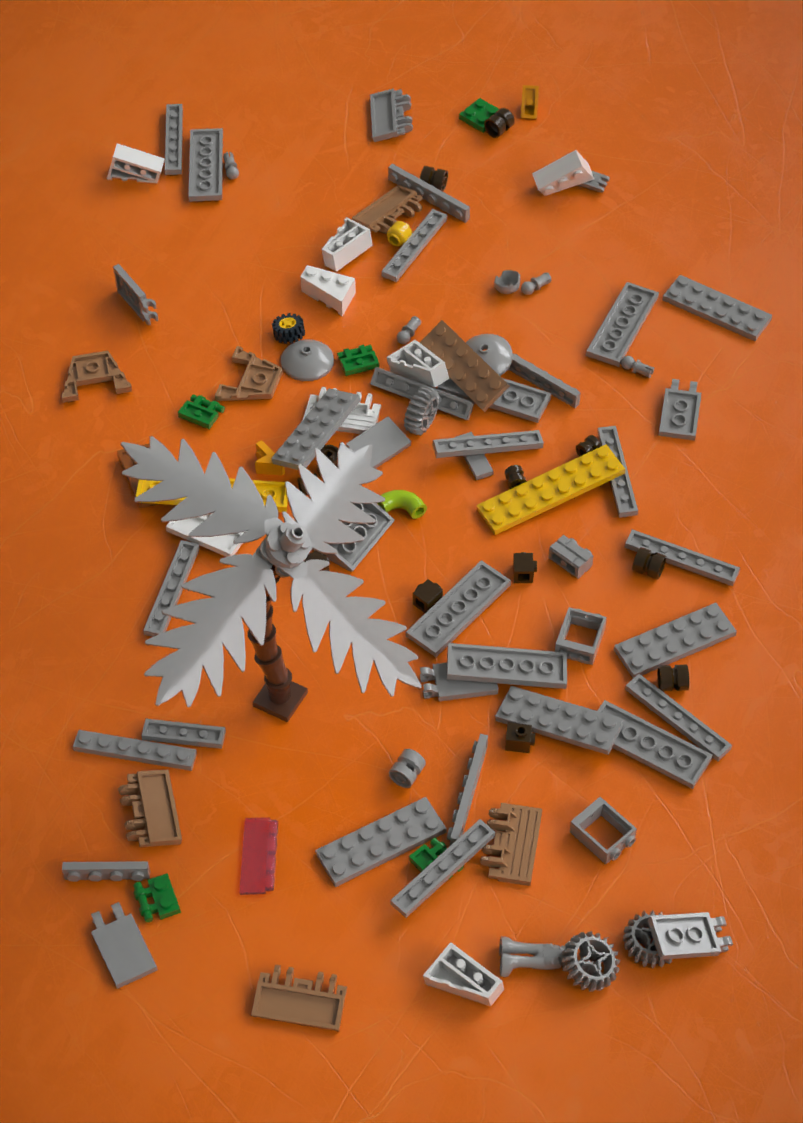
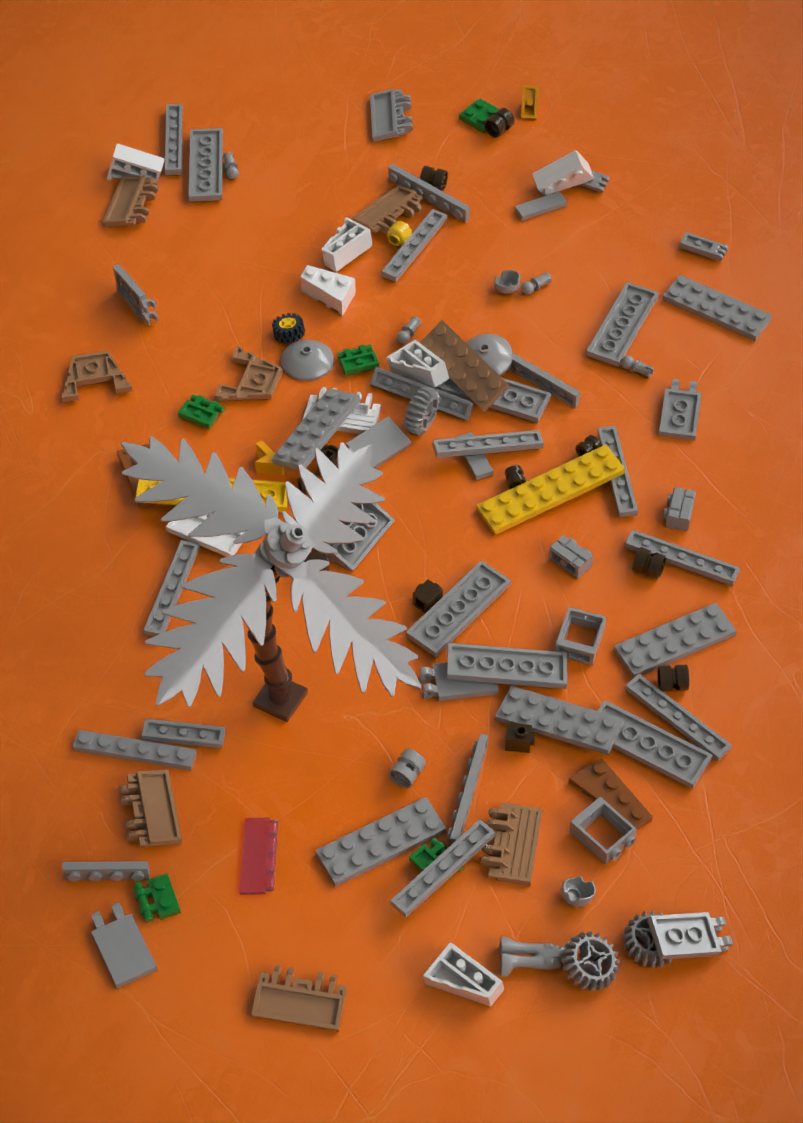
lime cylinder [377,490,427,519] -> none
dark brown brick [513,552,537,583] -> none
none -> medium nougat hinge [102,175,159,227]
none -> light grey tile [515,191,567,221]
none -> light grey hair [561,876,596,908]
none -> dark orange wing [569,758,653,831]
none -> light grey brick [663,487,696,531]
none -> light grey hinge [679,232,729,261]

